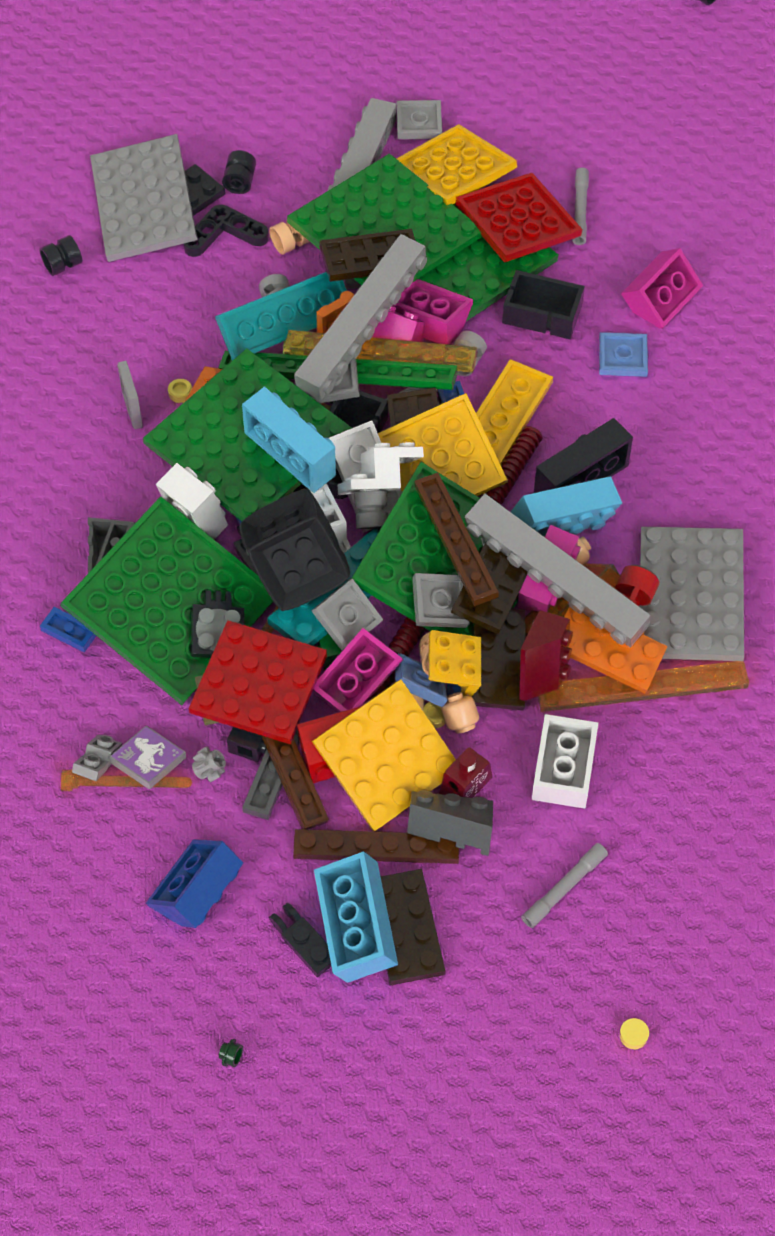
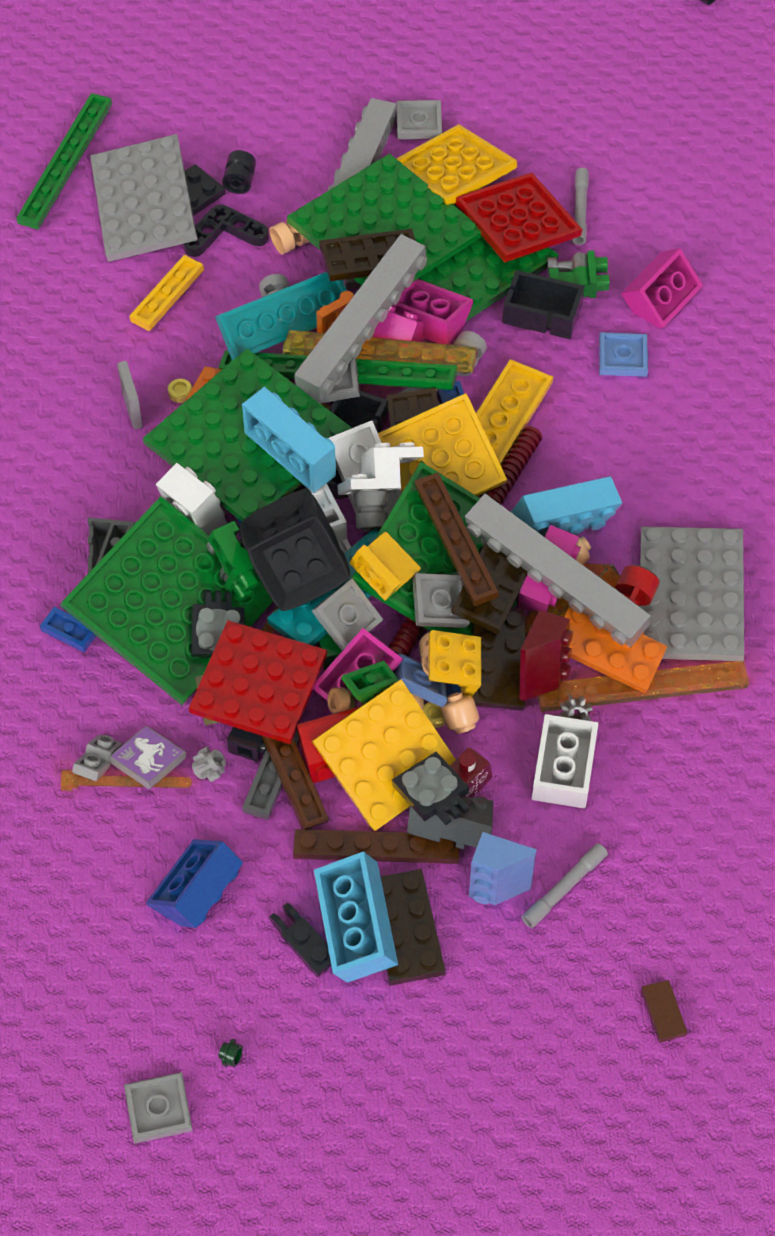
black wheel [39,235,83,276] -> none
black brick [534,418,633,493] -> none
light yellow tile [619,1018,649,1049] -> none
none -> green plate [16,93,112,230]
none -> light grey tile [124,1072,193,1144]
none -> yellow plate [130,255,204,331]
none -> green hips [206,521,260,601]
none -> medium nougat tile [327,687,356,714]
none -> green slope [341,661,399,705]
none -> yellow bracket [349,532,421,601]
none -> piece [392,752,470,825]
none -> medium blue slope [469,832,537,905]
none -> green hips [547,250,610,298]
none -> light grey gear [559,695,593,721]
none -> reddish brown tile [641,980,688,1043]

